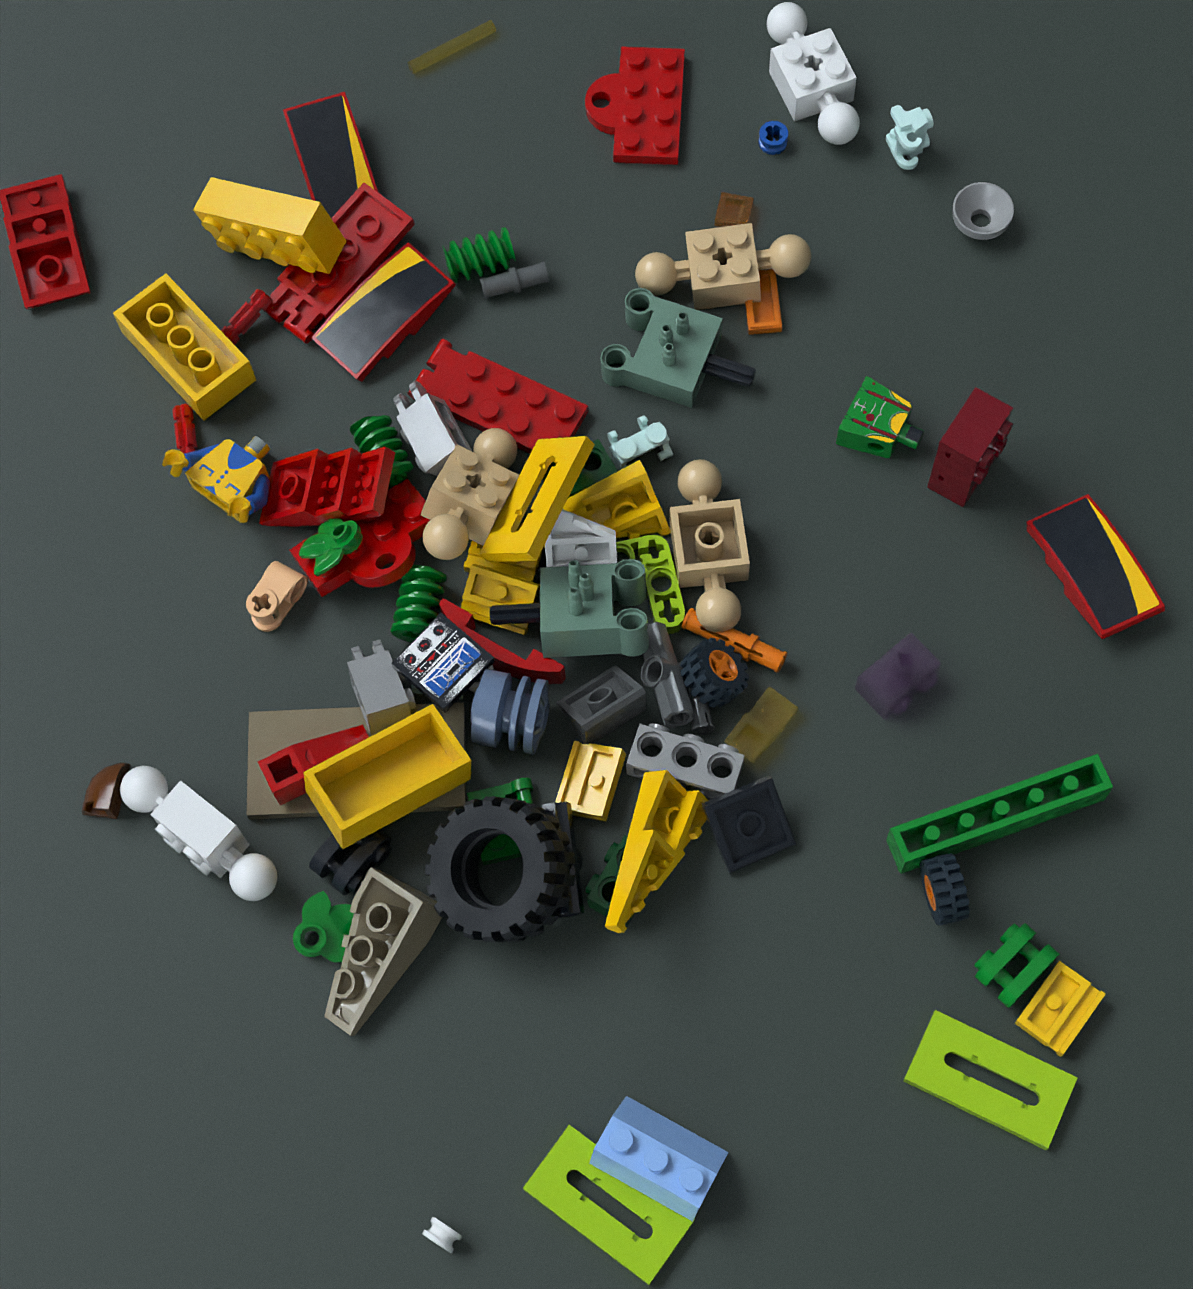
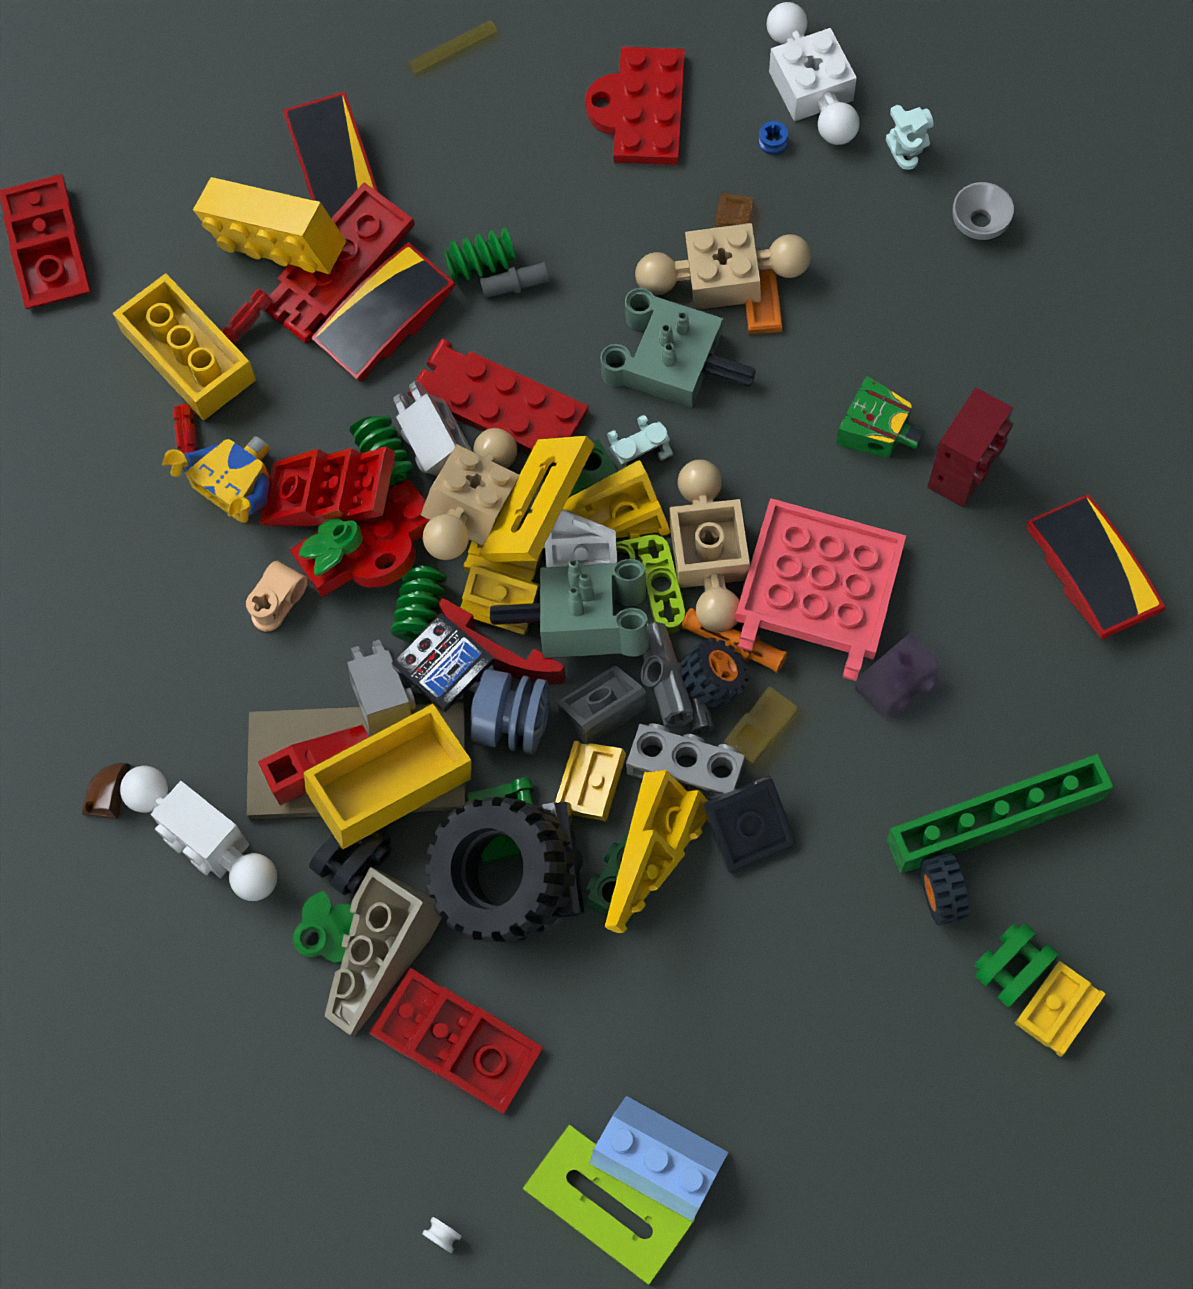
lime piece [903,1010,1078,1150] -> none
none -> red slope [369,968,543,1114]
none -> coral plate [734,498,906,681]

